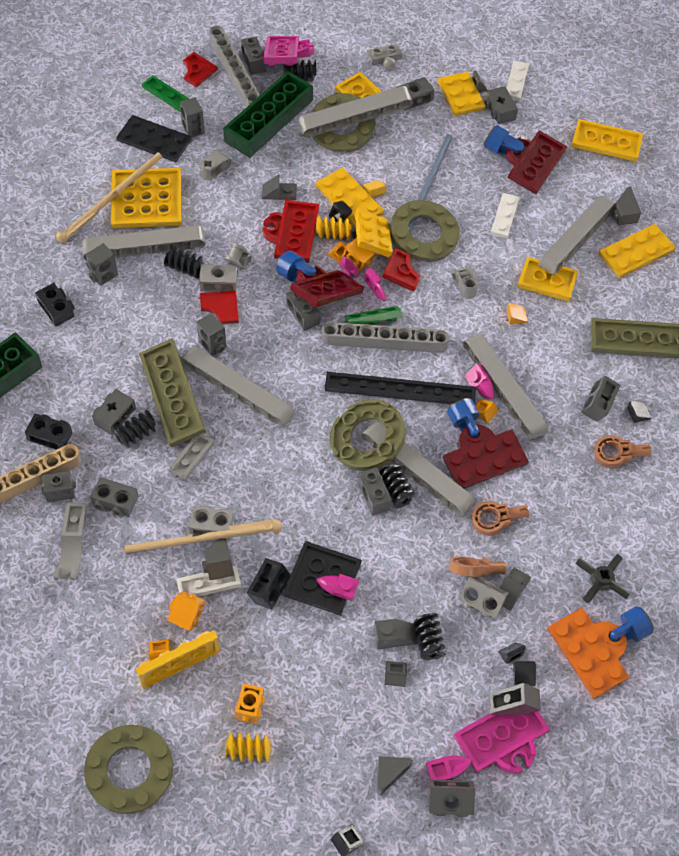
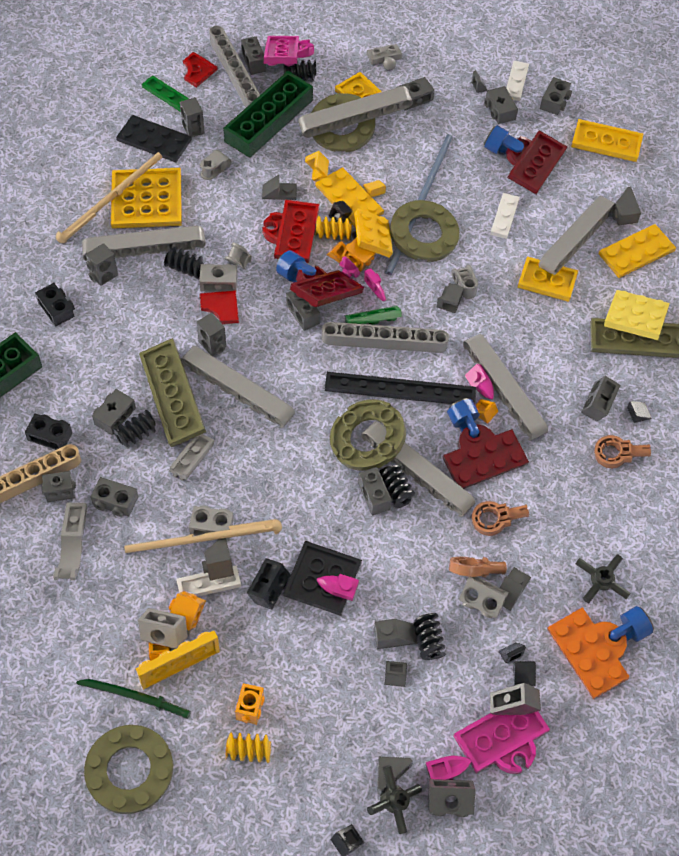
red tile [382,248,421,291] -> none
yellow plate [438,72,485,116] -> none
light orange slope [506,303,528,324] -> none
none -> dark green sword [76,679,191,719]
none -> light grey brick [138,608,188,649]
none -> yellow panel [305,151,329,181]
none -> pearl dark grey bar [367,765,422,834]
none -> dark grey window [436,283,464,313]
none -> dark grey brick [540,77,572,115]
none -> light yellow plate [604,290,670,340]

